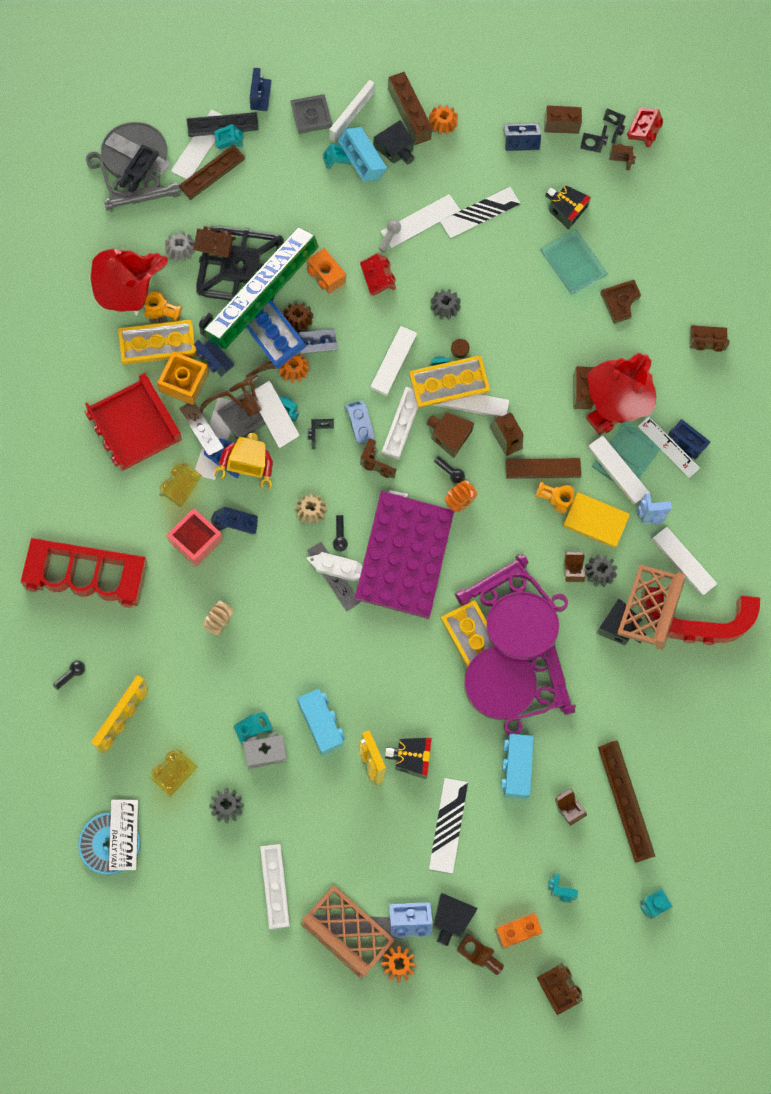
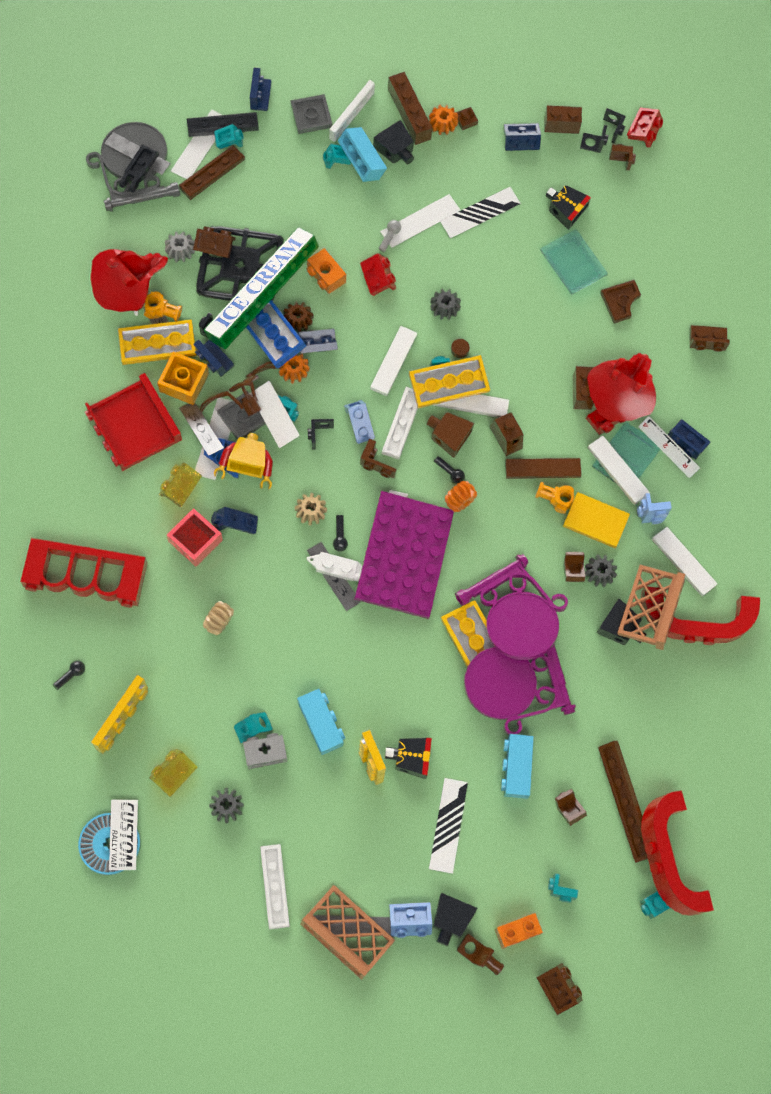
orange gear [381,946,417,983] -> none
none -> reddish brown tile [456,107,478,130]
none -> red arch [641,790,714,916]

